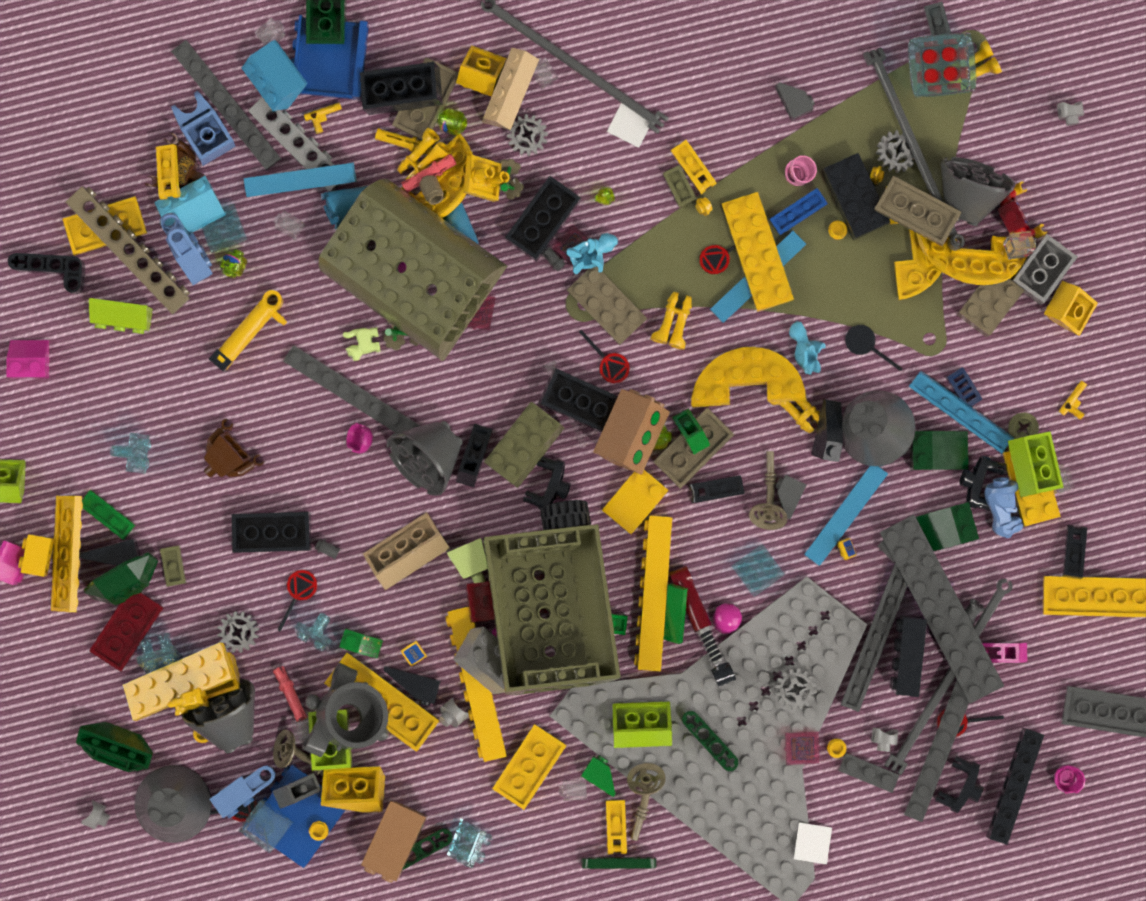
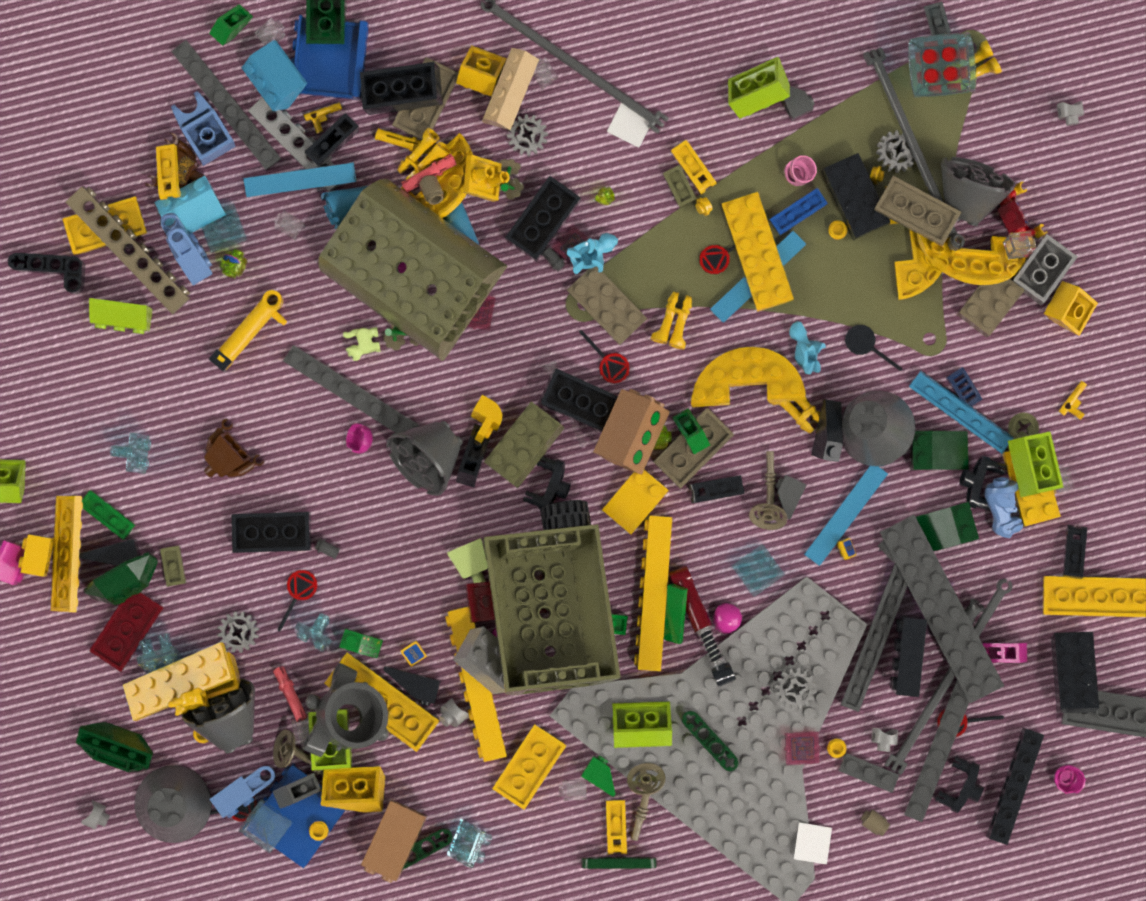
dark pink slope [6,340,49,379] -> none
tan slope [363,512,450,590] -> none
clear neon green head [438,108,467,135] -> none
none -> green slope [209,4,253,46]
none -> black slope [304,113,359,166]
none -> yellow brick [470,395,502,443]
none -> lime slope [728,57,790,119]
none -> dark tan brick [860,809,890,836]
none -> black brick [1051,632,1099,713]

